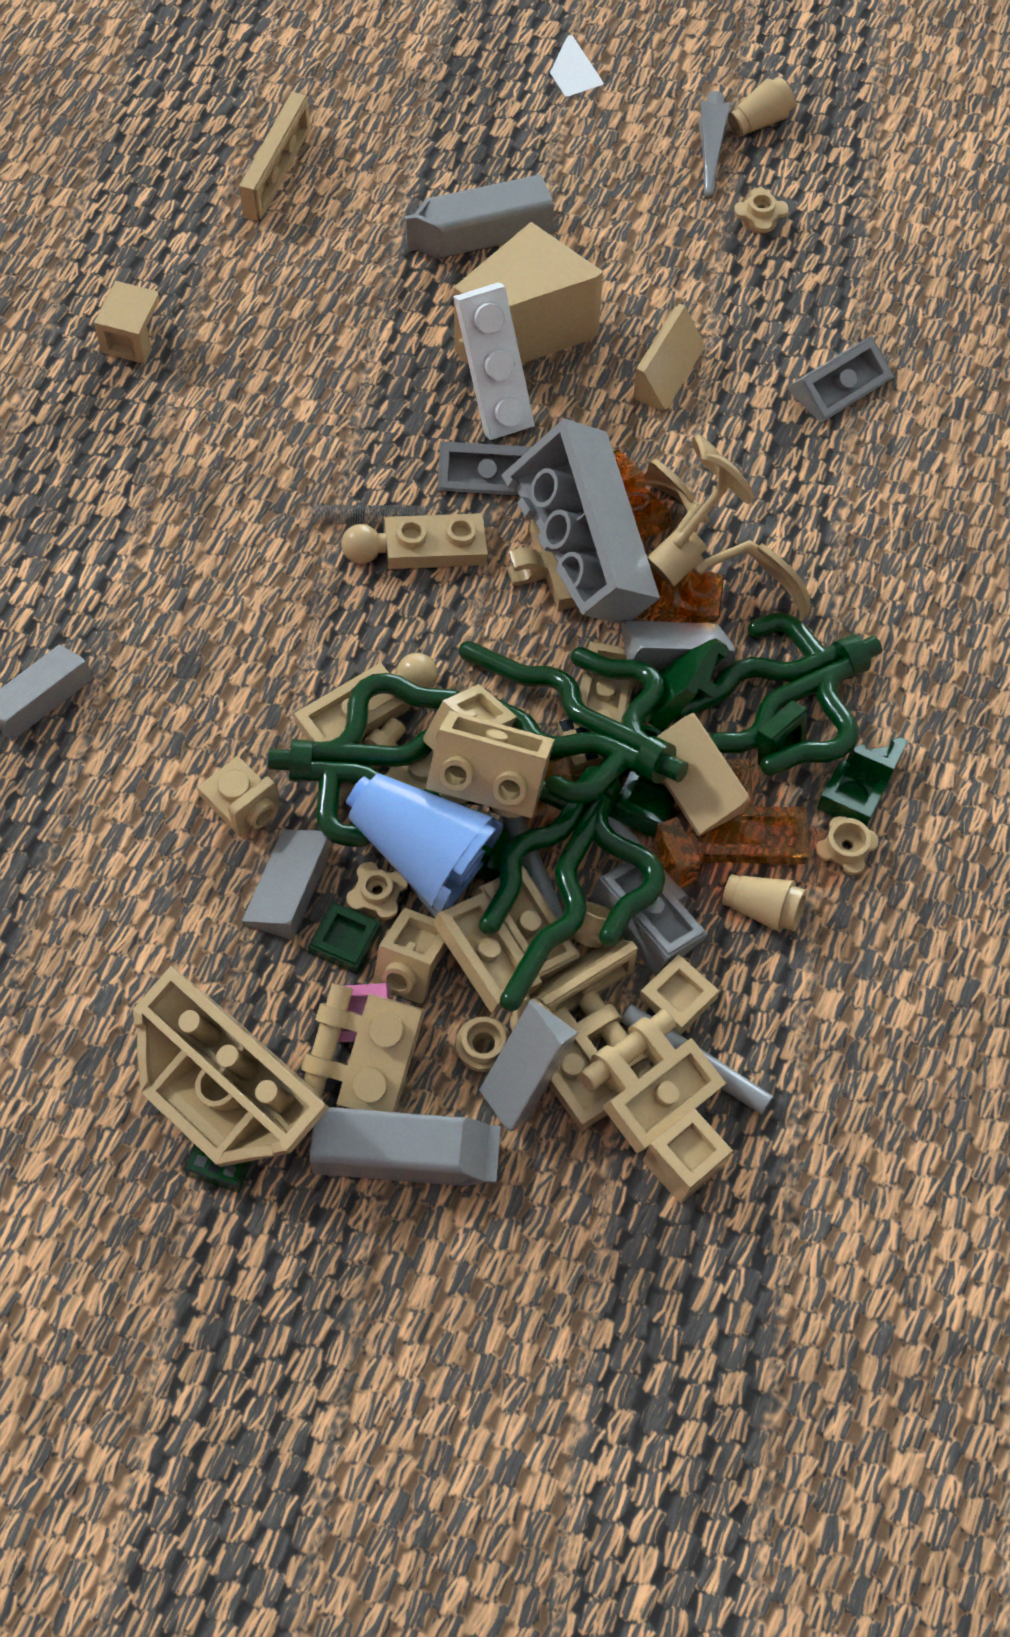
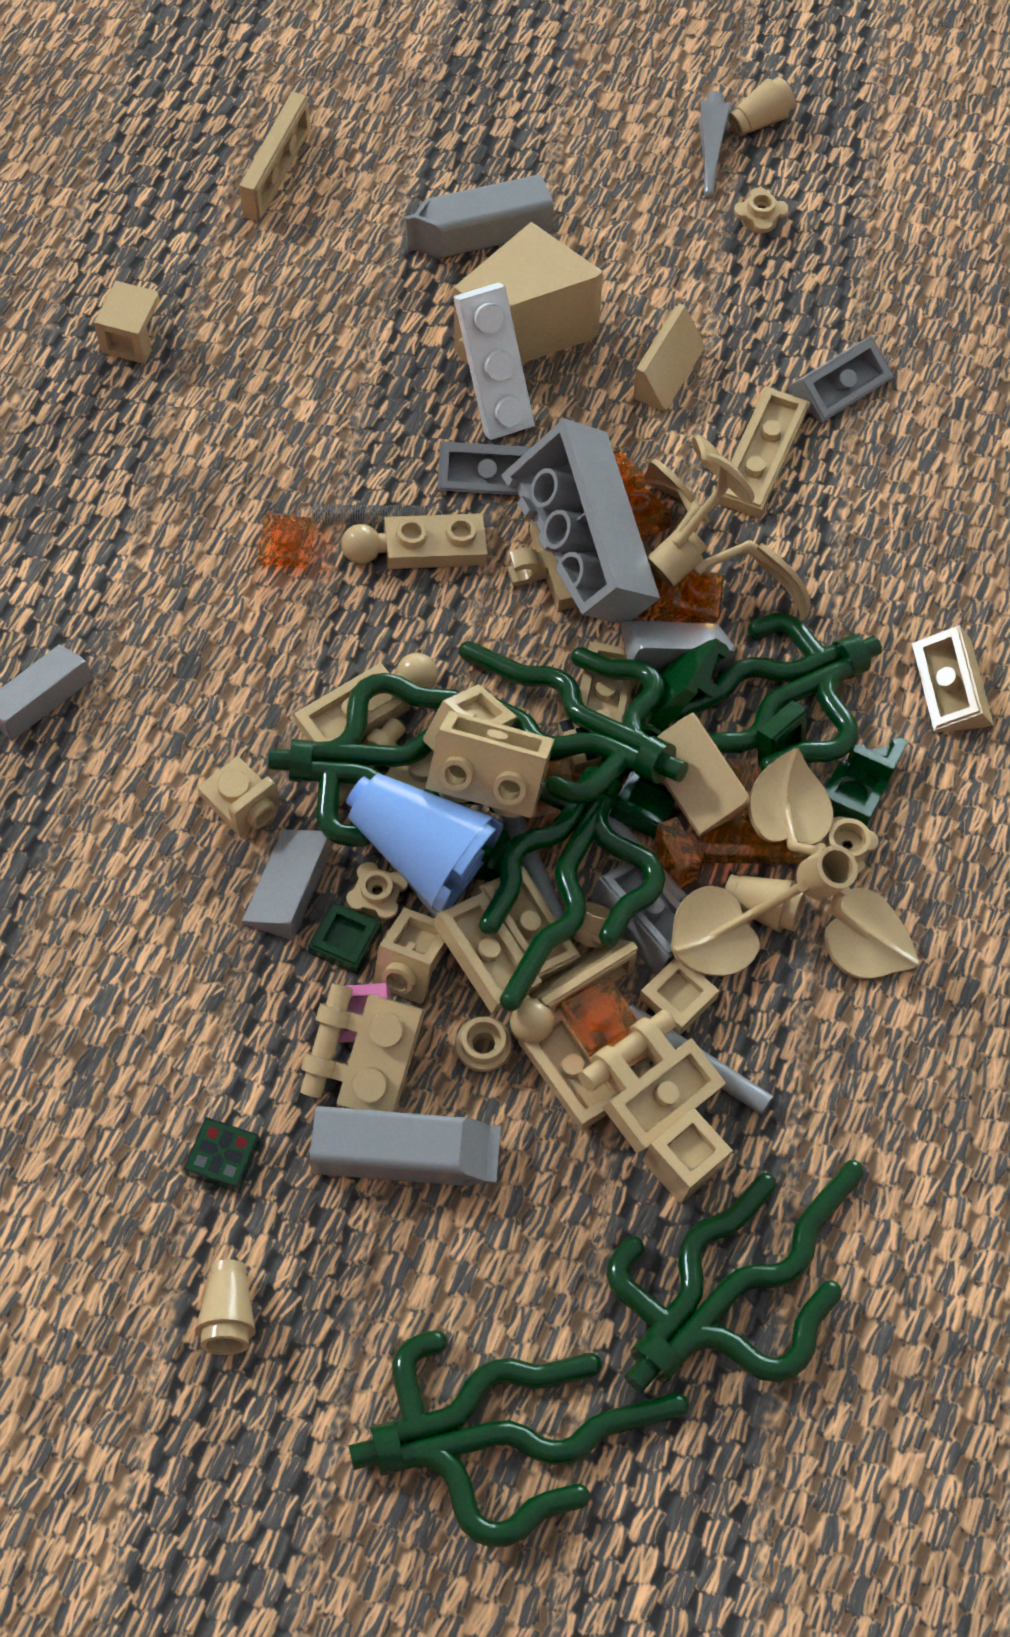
tan wedge [133,966,330,1167] -> none
light grey slope [479,1000,579,1132] -> none
white sticker [550,35,604,97] -> none
none -> tan cone [195,1259,256,1355]
none -> clear orange plate [258,514,315,569]
none -> dark green plant [348,1330,689,1548]
none -> clear orange plate [561,977,638,1057]
none -> dark green plant [606,1160,864,1393]
none -> tan plant [671,748,919,979]
none -> tan tile [717,387,810,519]
none -> tan slope [912,625,994,733]

